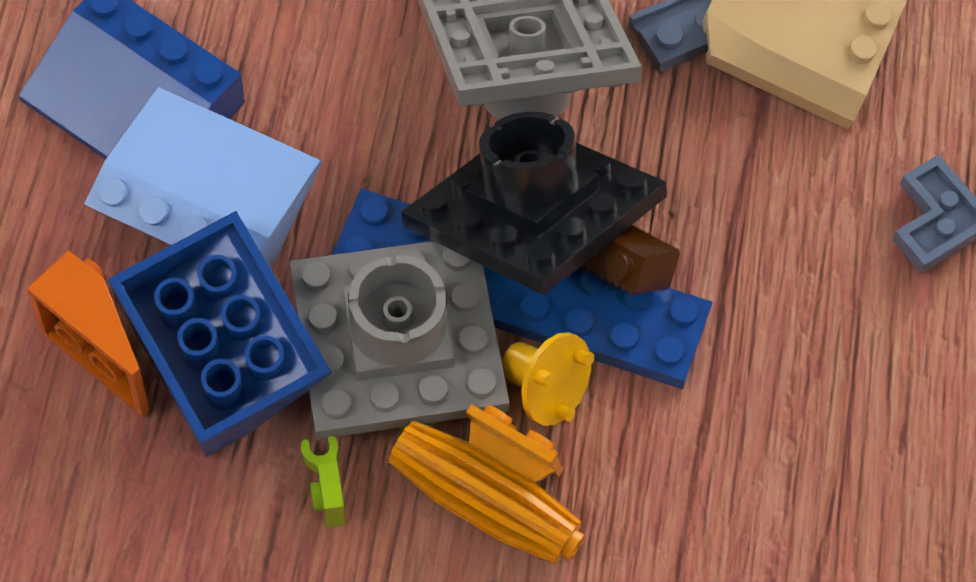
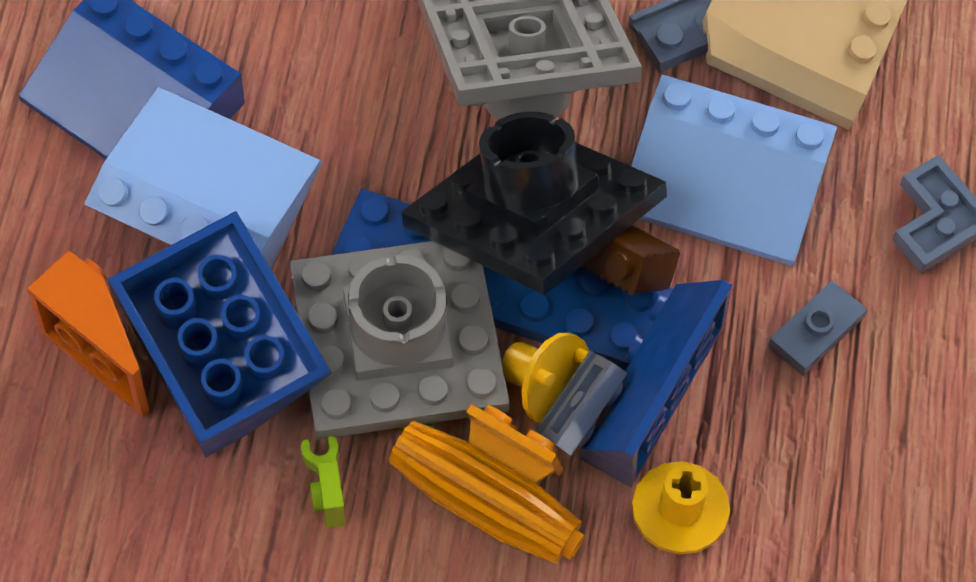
none -> sand blue plate [535,350,628,455]
none -> blue slope [580,280,733,487]
none -> light blue slope [631,74,837,267]
none -> yellow piece [632,461,730,555]
none -> sand blue plate [768,280,867,376]

